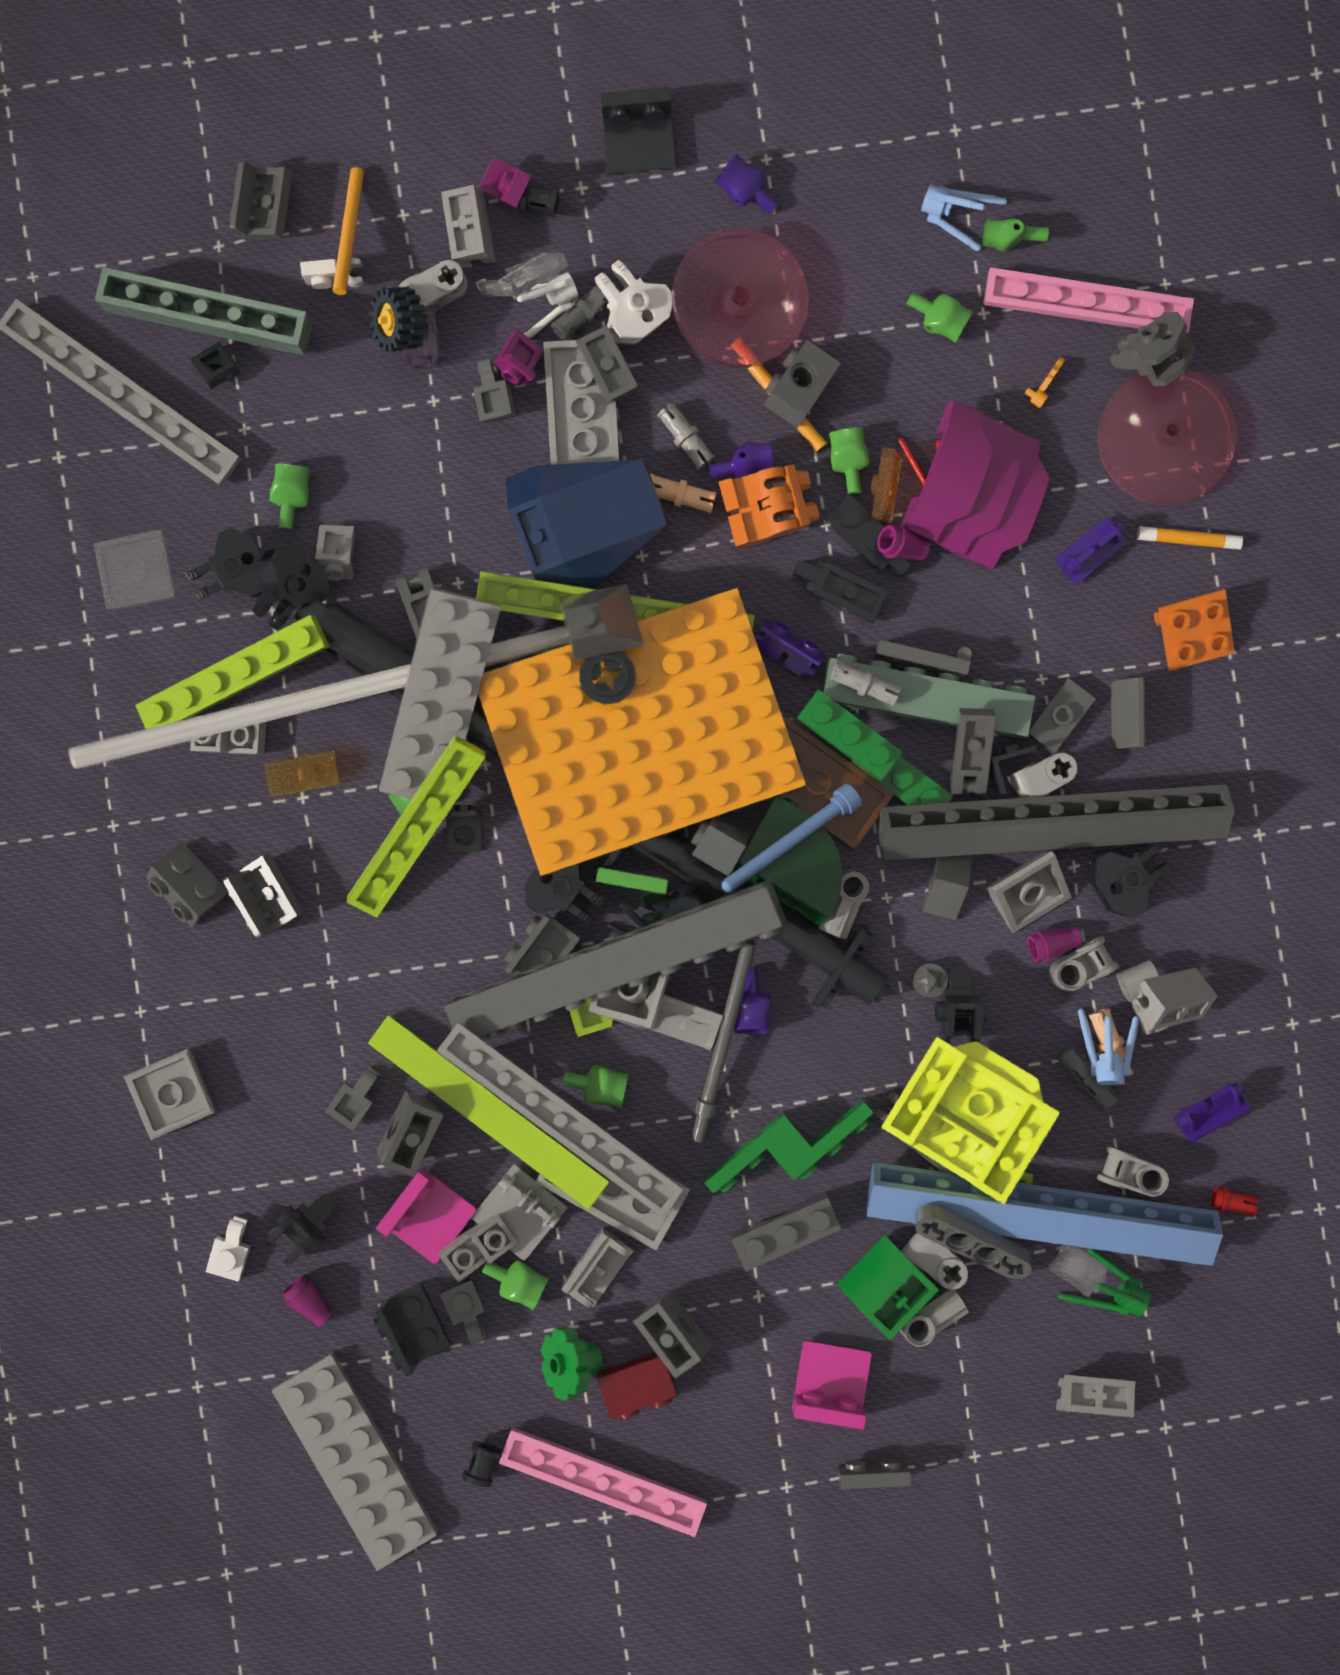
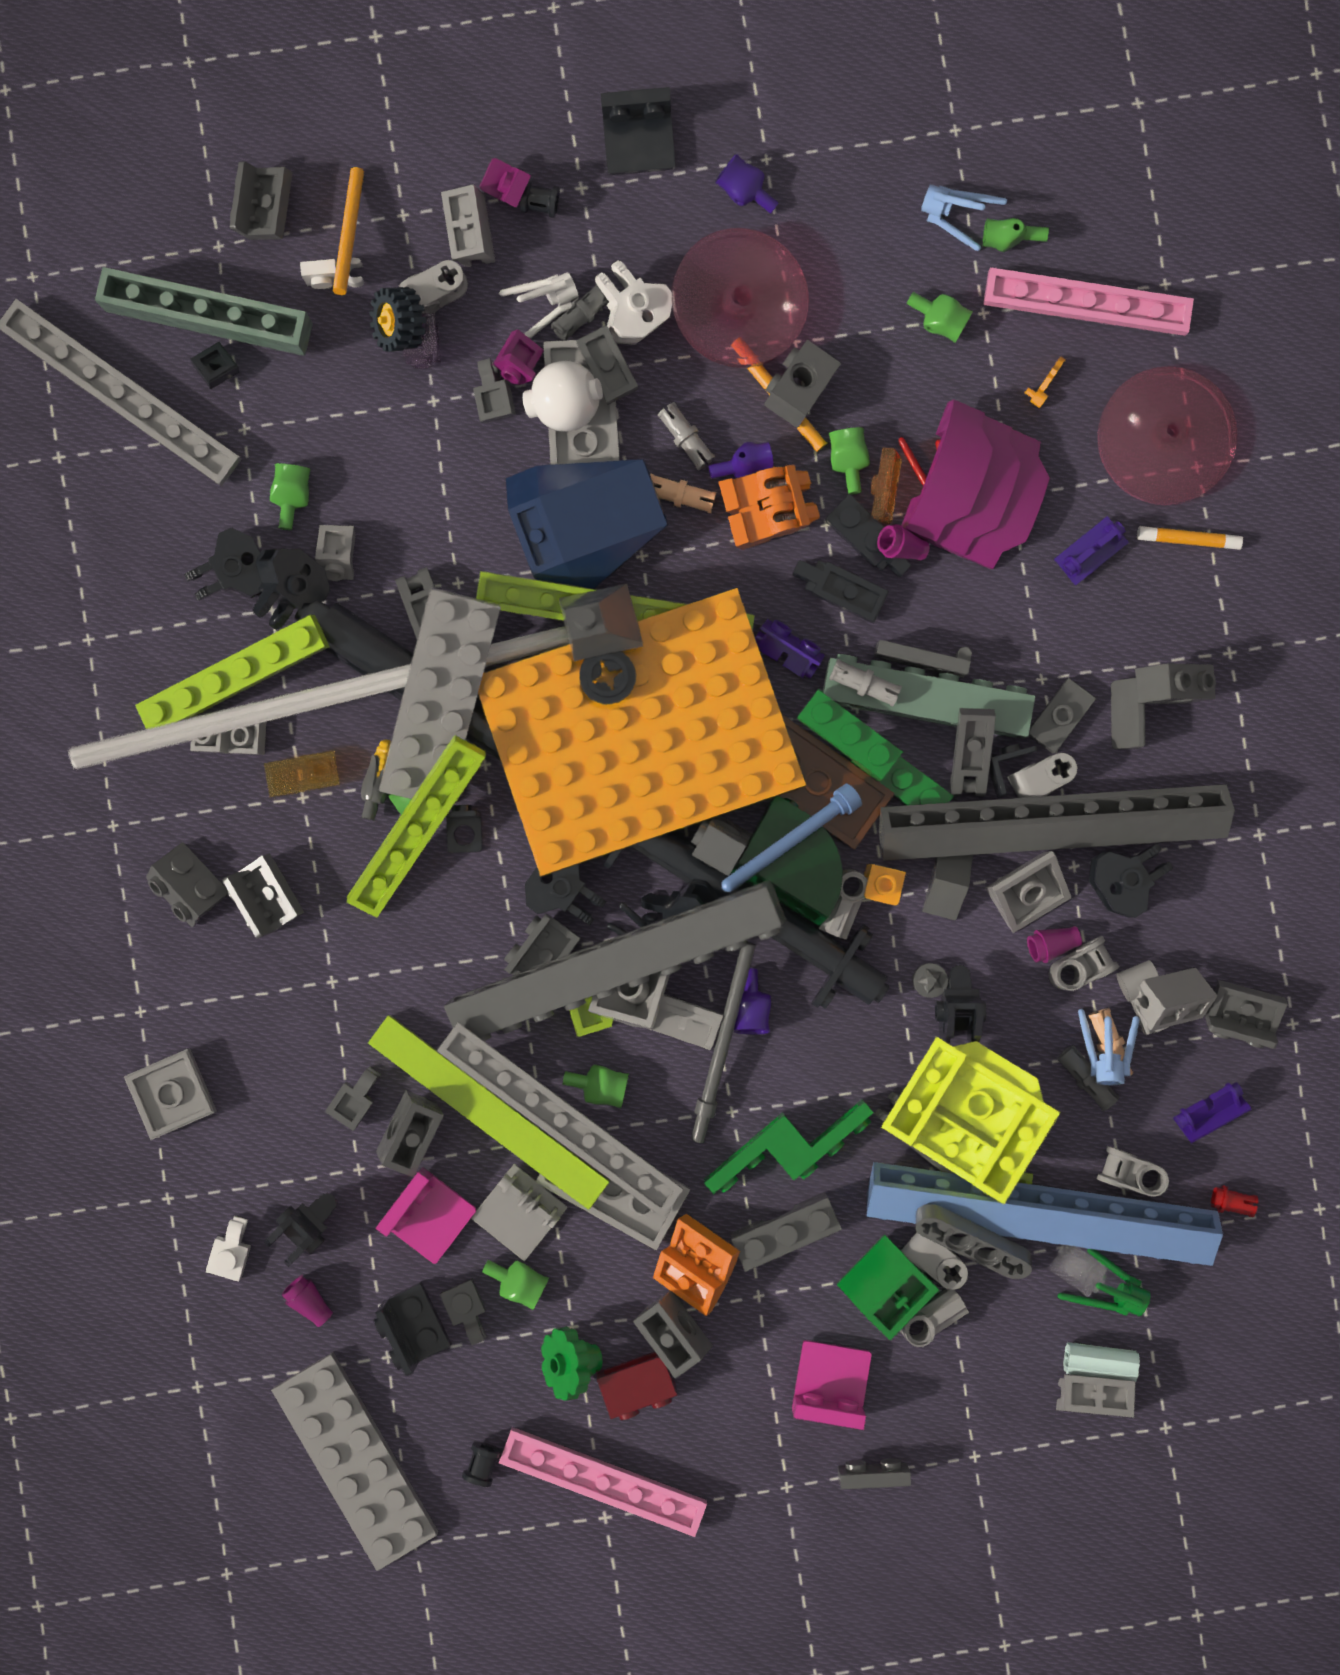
clear plate [93,529,177,612] -> none
light grey slope [437,1214,518,1282] -> none
clear wing [476,253,568,300] -> none
light grey hinge [561,1227,634,1308] -> none
bright green tile [596,868,668,894] -> none
dark grey hinge [1110,312,1196,386] -> none
orange hinge [1154,589,1235,672] -> none
none -> dark grey piece [361,739,391,821]
none -> white brick [523,361,603,432]
none -> orange slope [653,1214,740,1316]
none -> light orange bracket [864,864,906,905]
none -> light aqua axle [1063,1342,1140,1383]
none -> dark grey brick [1135,663,1216,704]
none -> dark grey bracket [1205,980,1288,1049]

